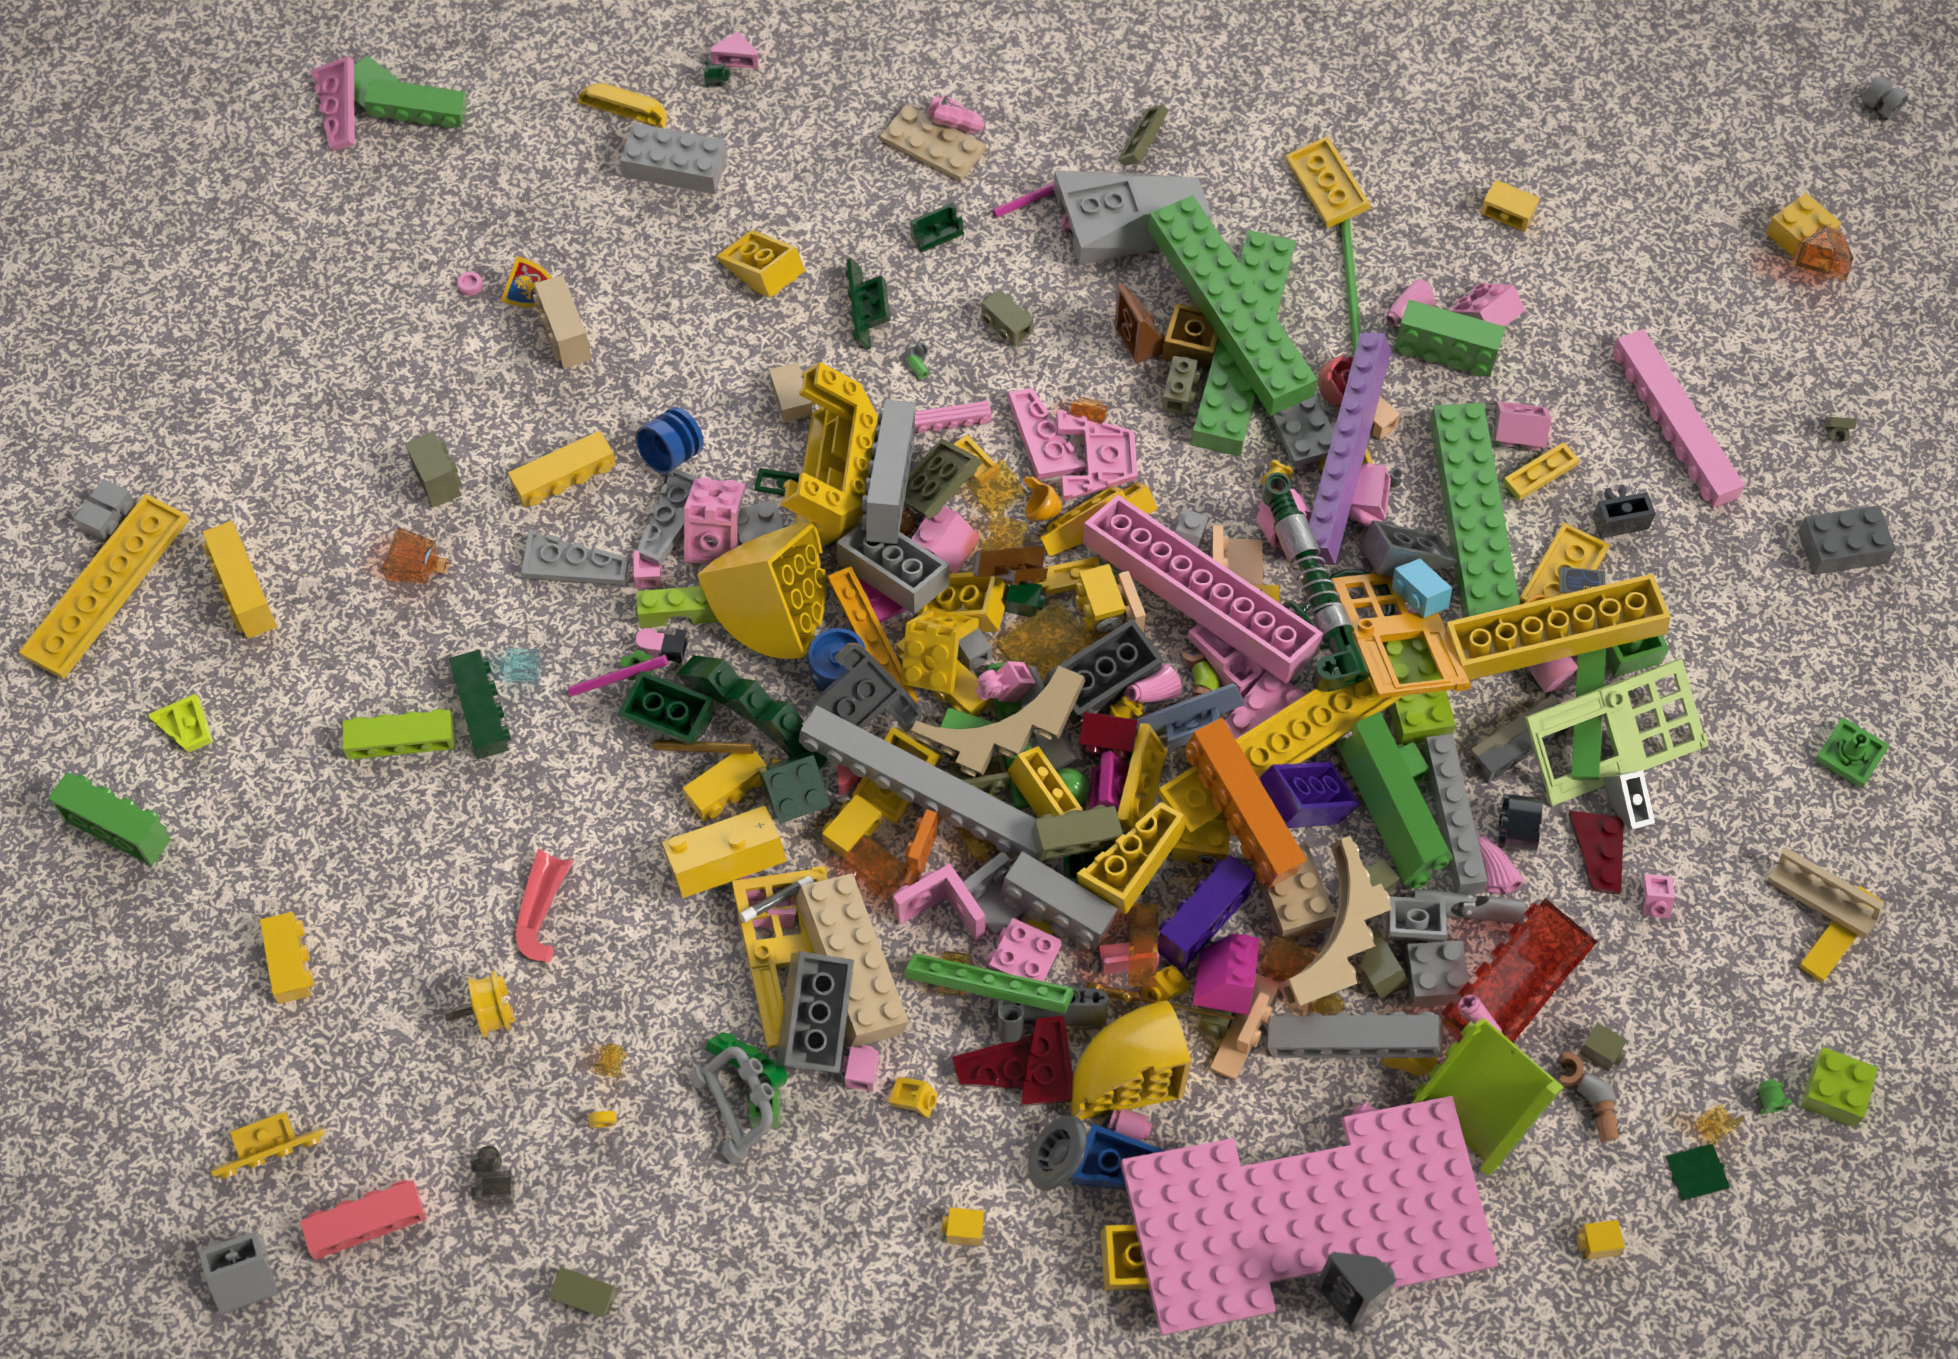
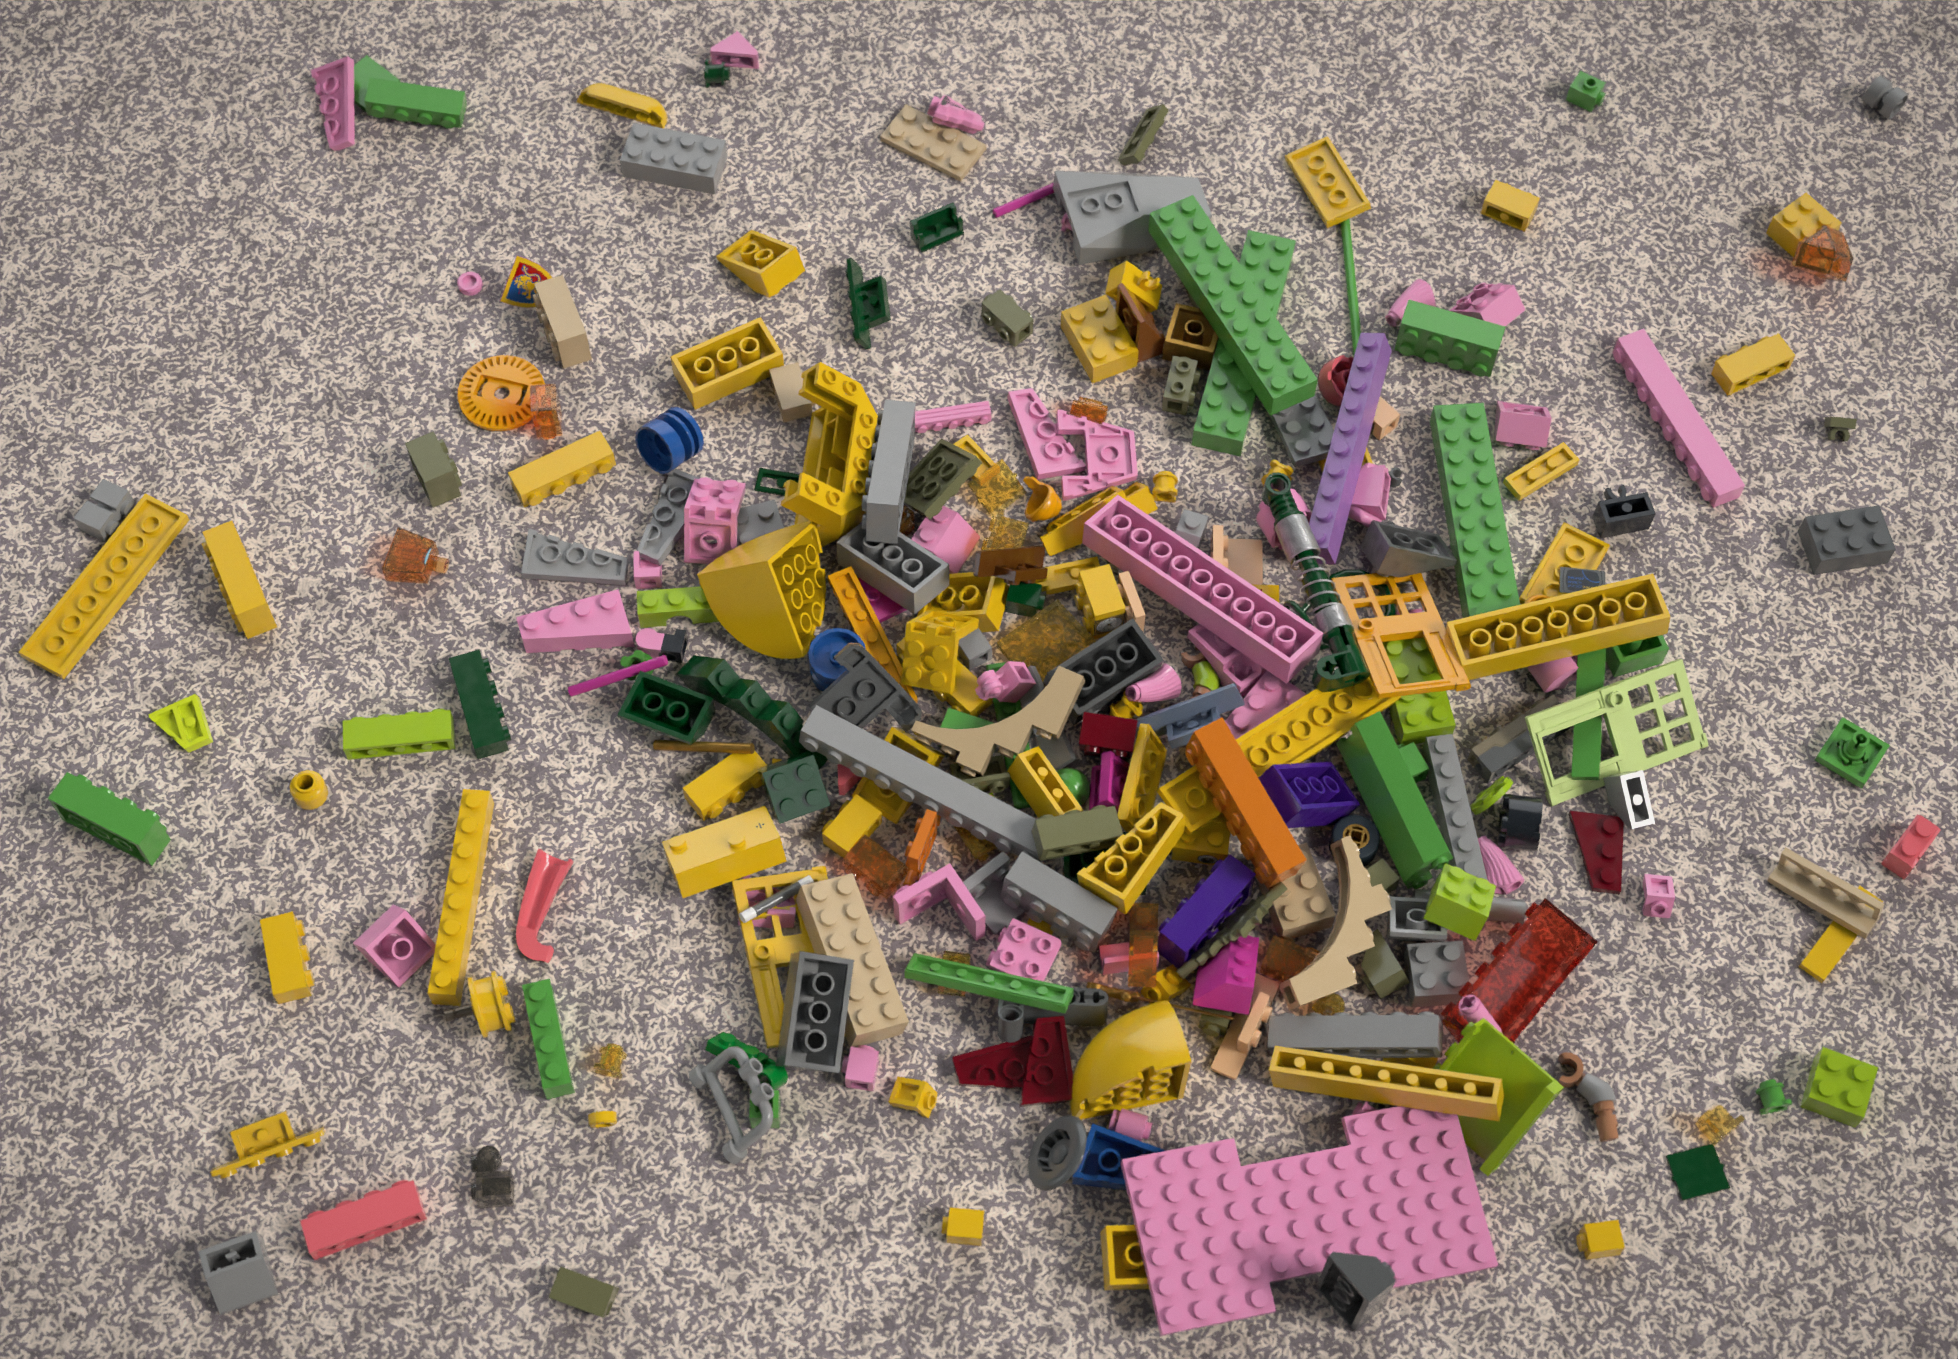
clear light blue brick [500,648,542,684] -> none
arm [908,342,929,380] -> none
medium azure brick [1392,558,1452,618] -> none
olive brick [1579,1022,1627,1071] -> none
none -> yellow head [289,770,328,810]
none -> bright pink slope [353,905,436,987]
none -> yellow brick [427,789,494,1006]
none -> light orange piece [457,355,546,431]
none -> bright pink wedge [516,589,635,653]
none -> bright green brick [522,978,575,1100]
none -> clear orange brick [530,384,562,439]
none -> yellow brick [670,317,784,410]
none -> yellow brick [1060,294,1139,384]
none -> yellow brick [1105,261,1162,312]
none -> yellow brick [1152,471,1178,503]
none -> olive piece [1176,881,1287,979]
none -> yellow brick [1269,1046,1504,1121]
none -> black wheel [1329,815,1380,866]
none -> lime brick [1423,863,1496,941]
none -> lime wheel [1470,776,1513,815]
none -> bright green brick [1566,71,1606,112]
none -> yellow brick [1711,333,1796,396]
none -> coral brick [1881,814,1941,880]

